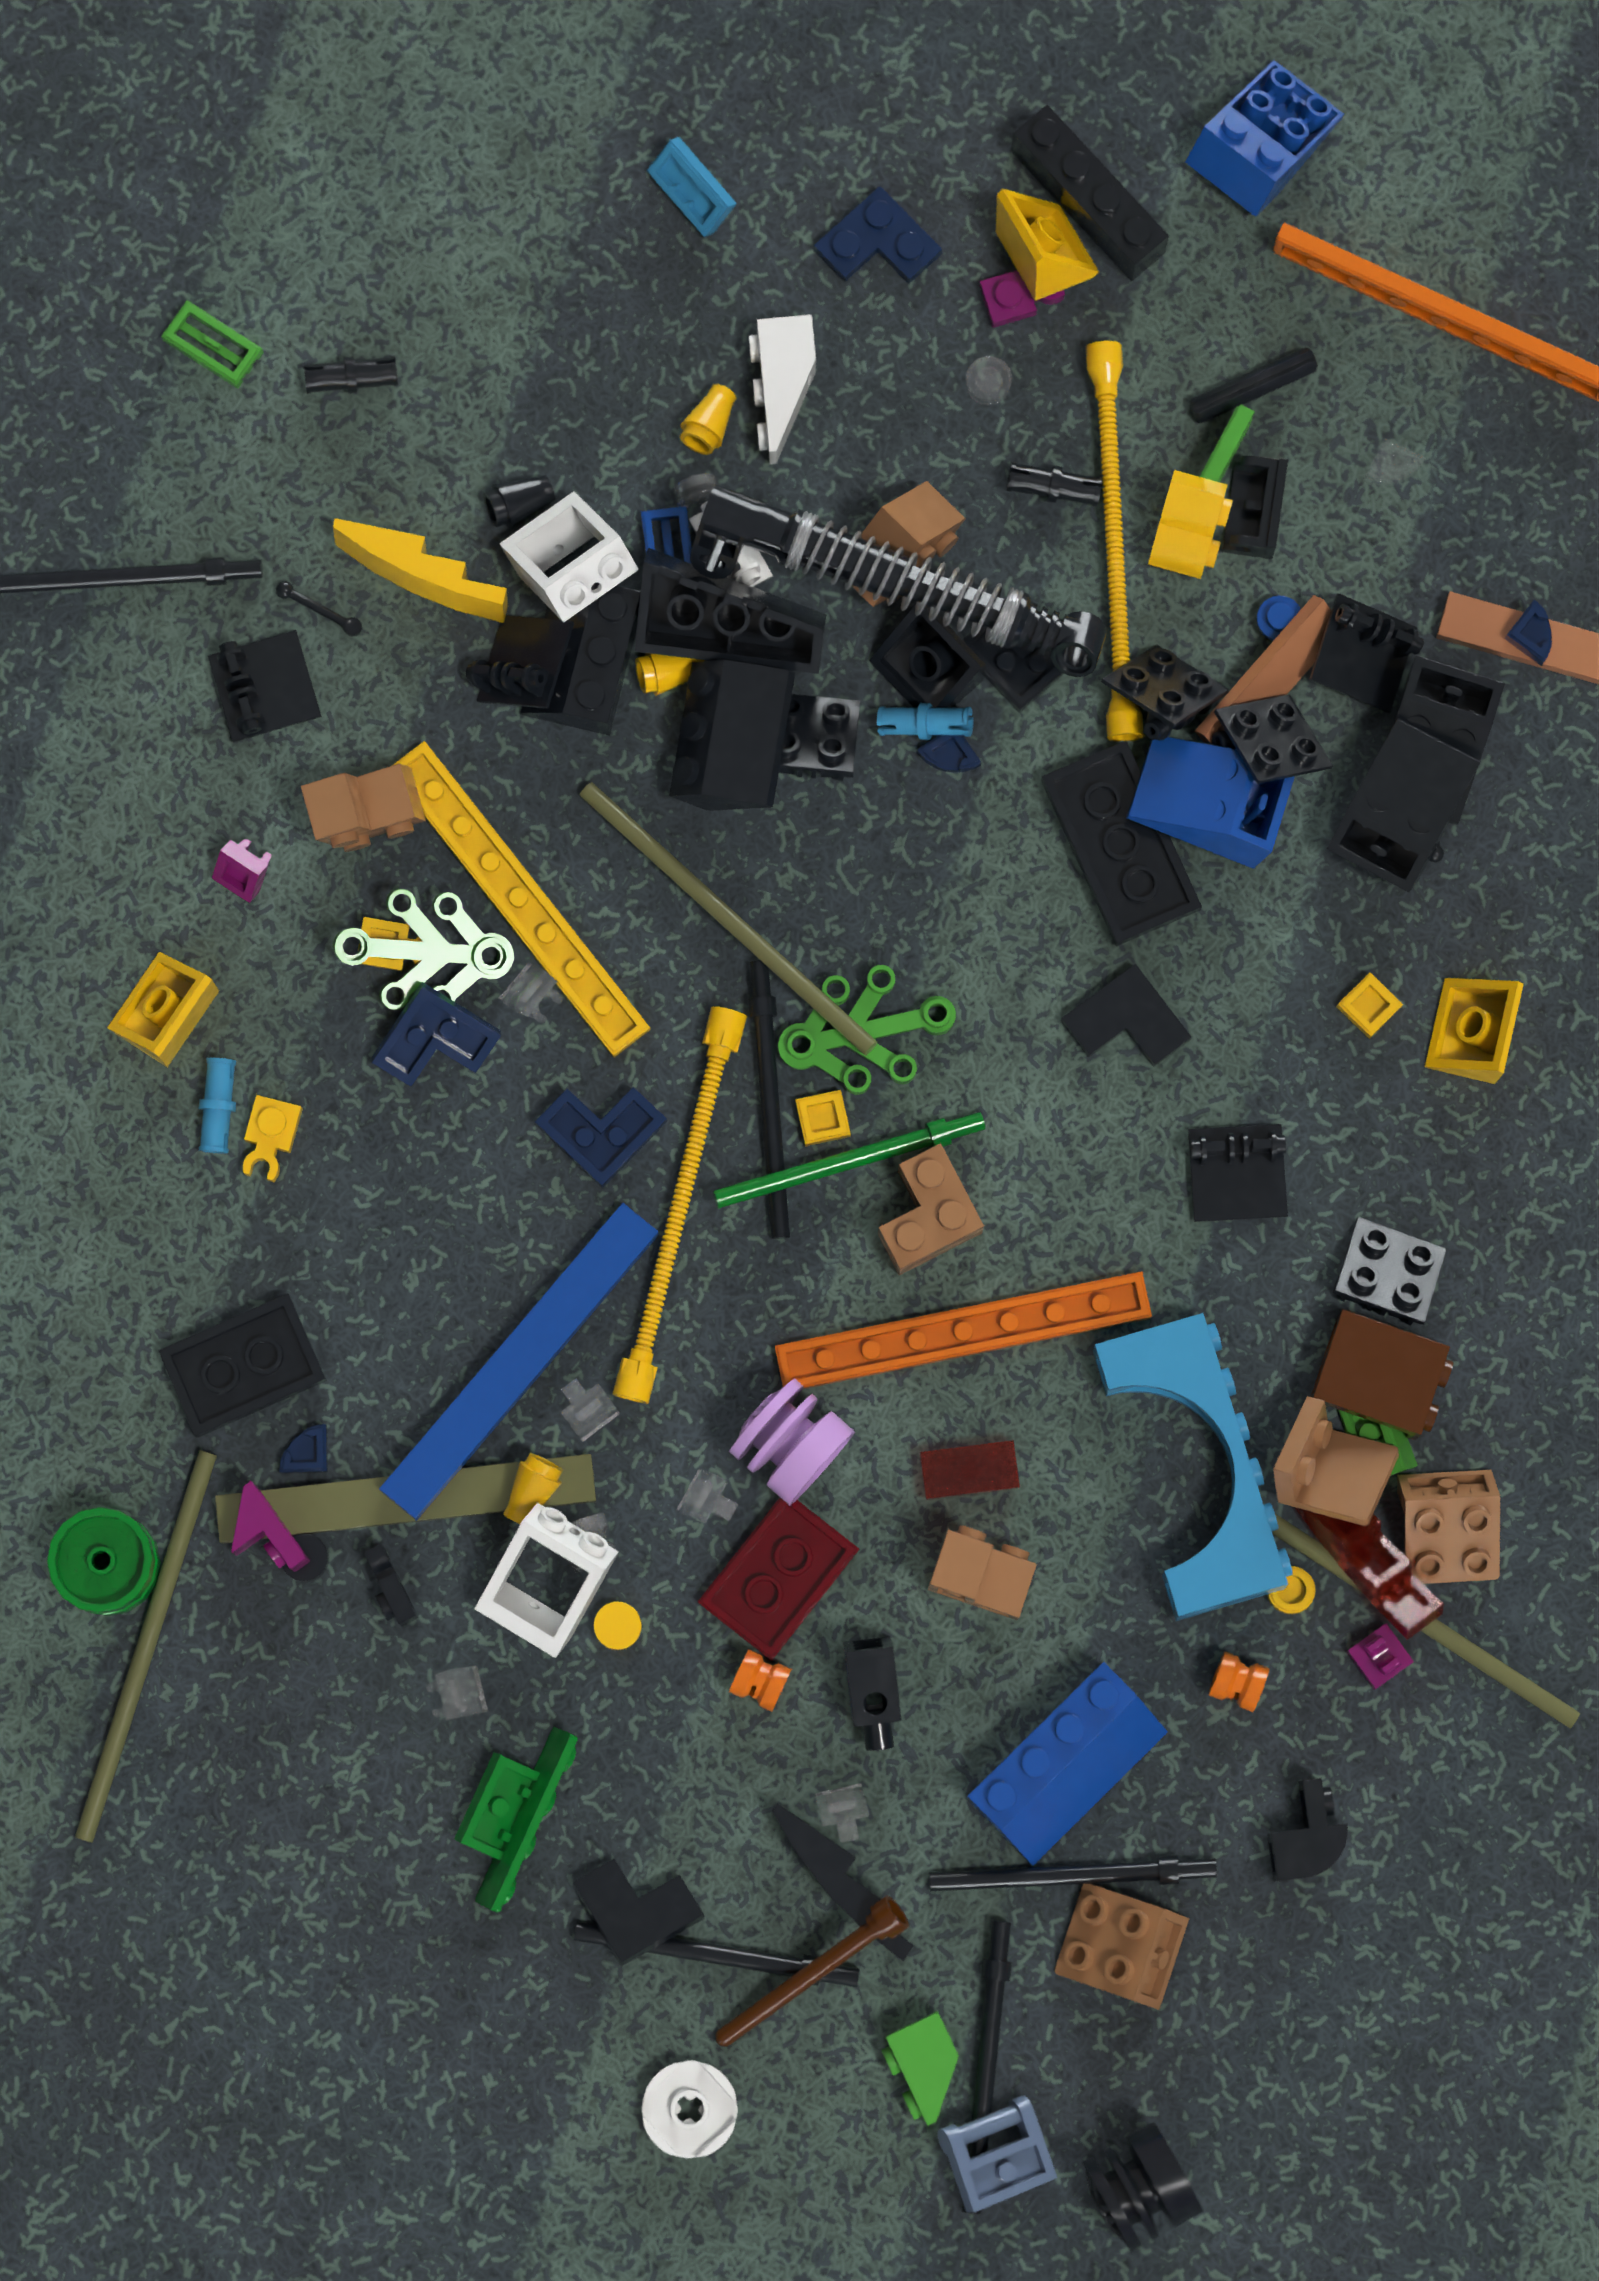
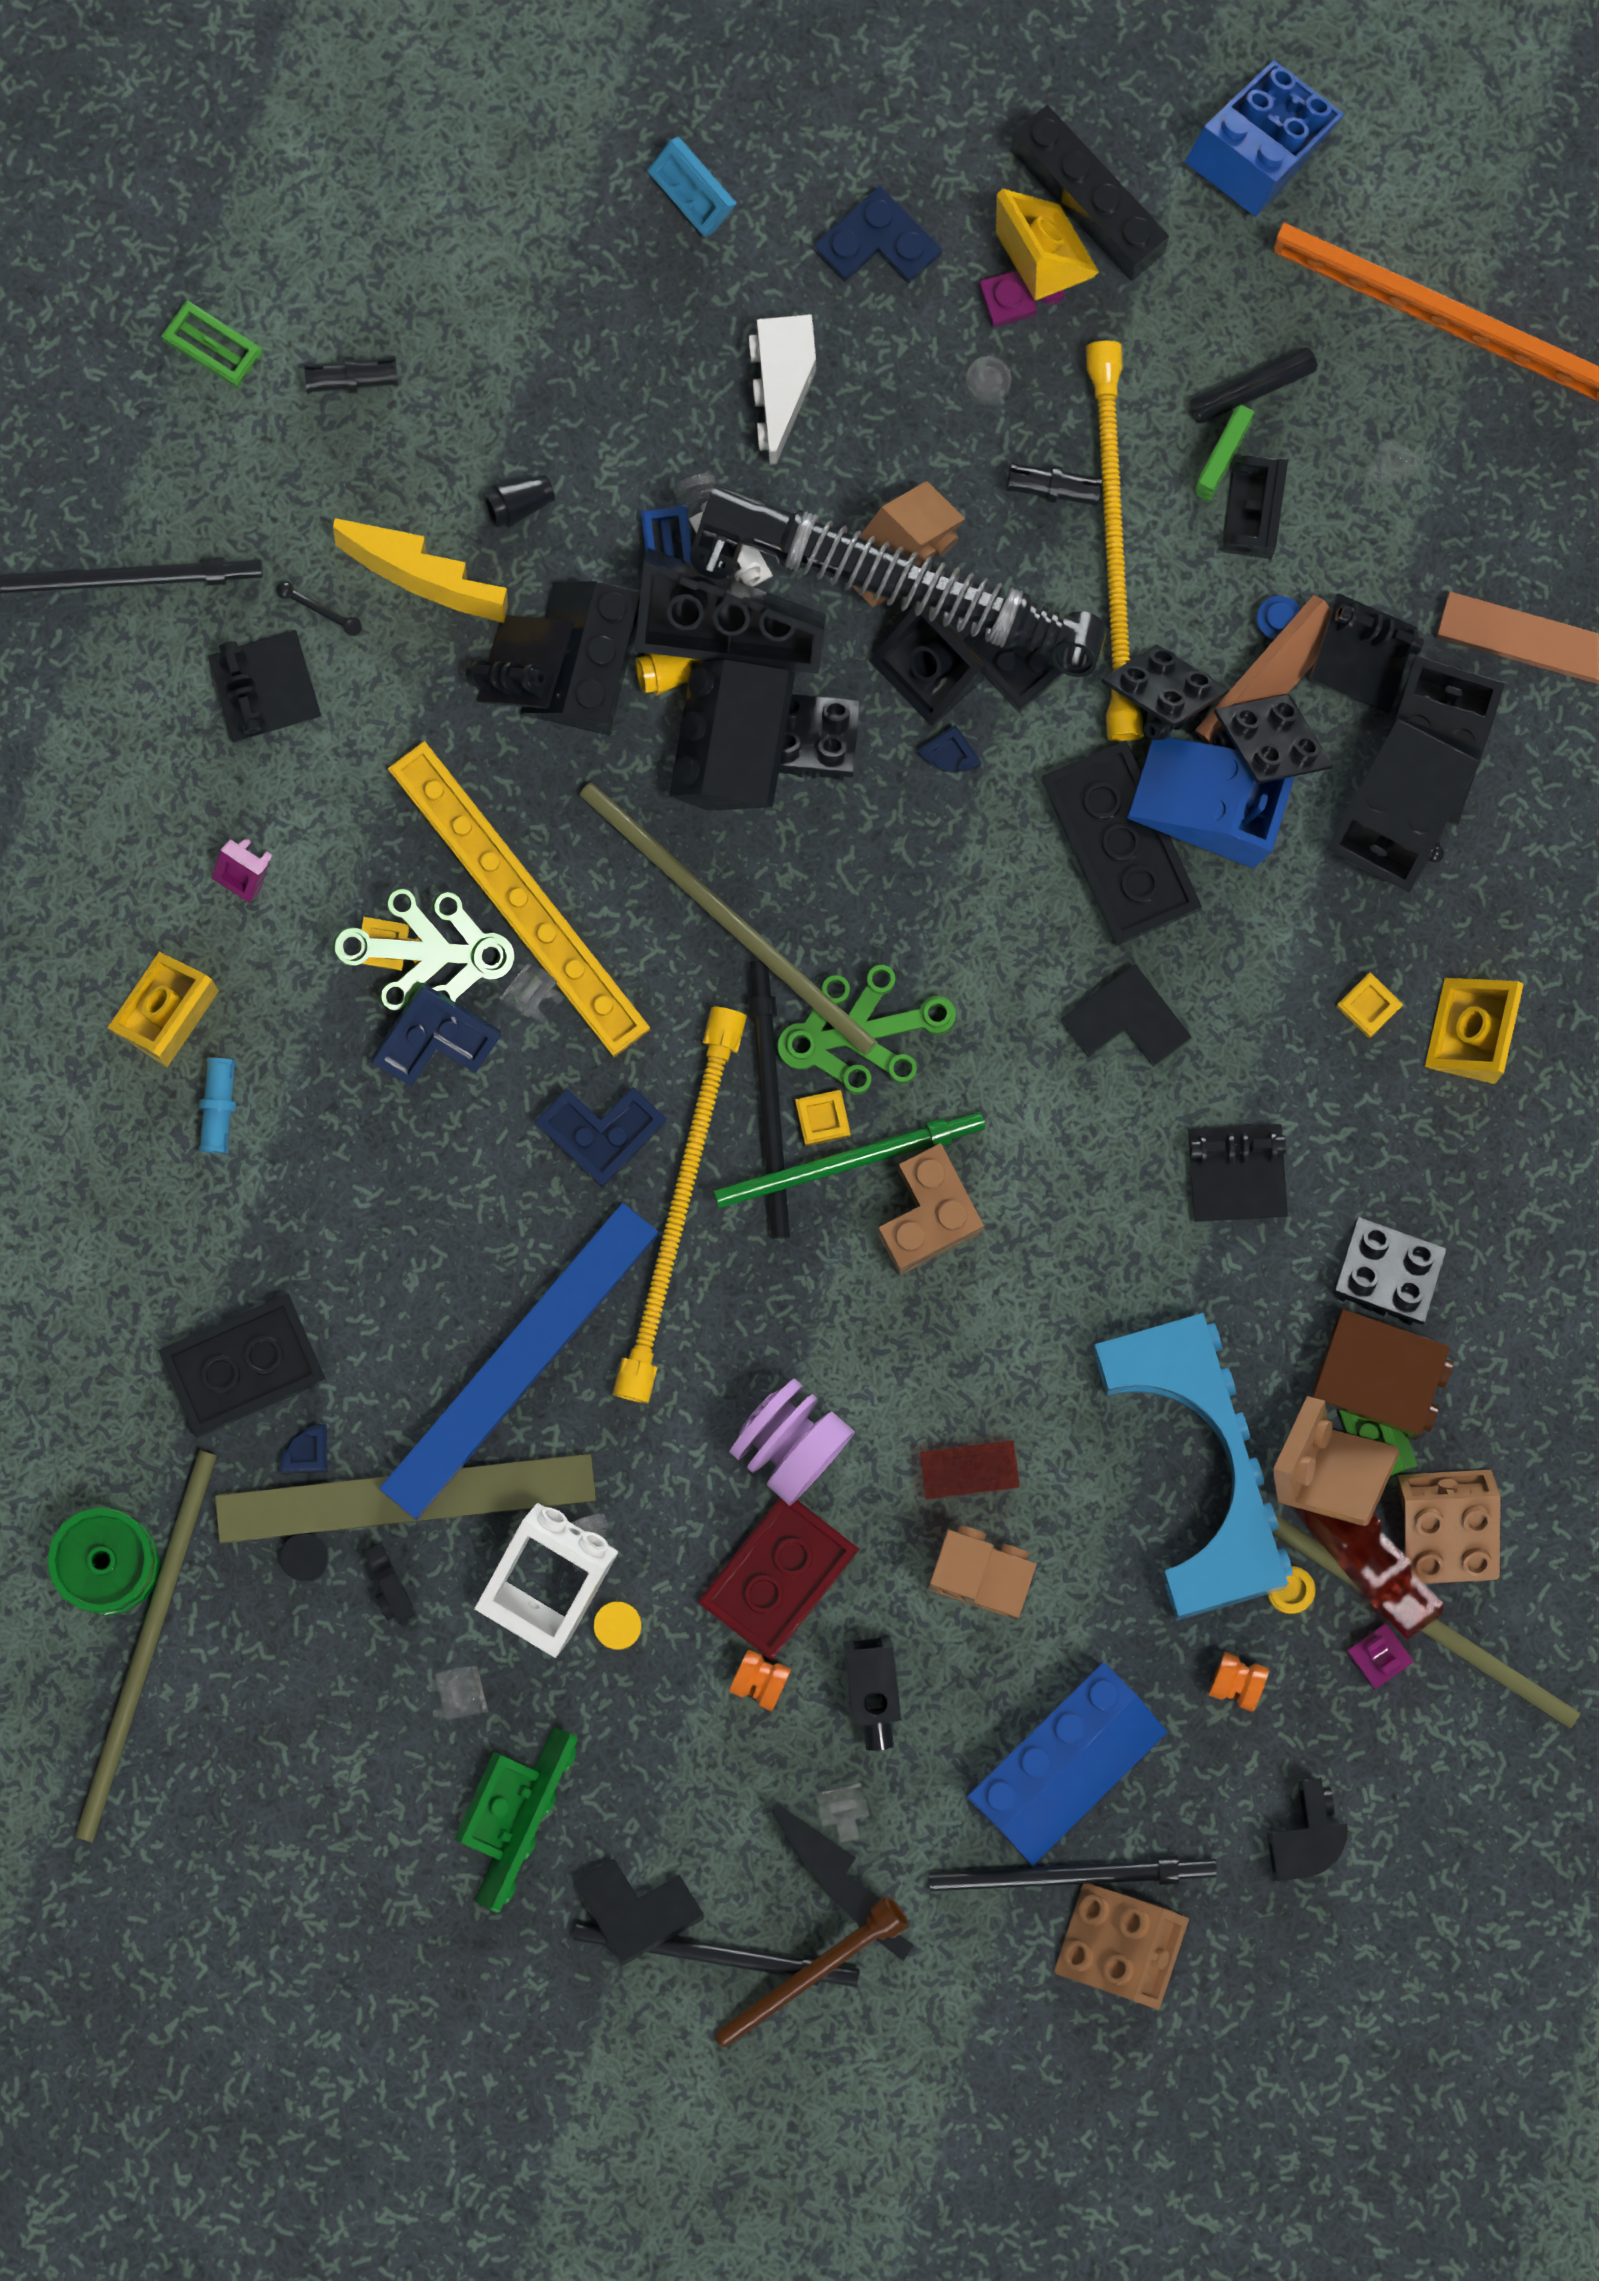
magenta slope [231,1481,310,1572] -> none
yellow plate [243,1095,303,1183] -> none
medium nougat brick [301,764,426,852] -> none
white window [499,491,639,623] -> none
yellow cone [503,1453,563,1524] -> none
clear tile [561,1379,620,1442] -> none
white plate [642,2060,738,2158] -> none
clear tile [677,1469,738,1523] -> none
yellow cone [680,384,737,455] -> none
orange tile [775,1271,1152,1389] -> none
dark azure pin [877,703,973,740] -> none
bright green slope [881,2011,959,2126] -> none
sand blue plate [937,2095,1057,2212] -> none
black bar [962,1921,1012,2214] -> none
black wheel [1082,2122,1203,2252] -> none
yellow brick [1148,470,1233,579] -> none
dark blue tile [1505,599,1552,666] -> none

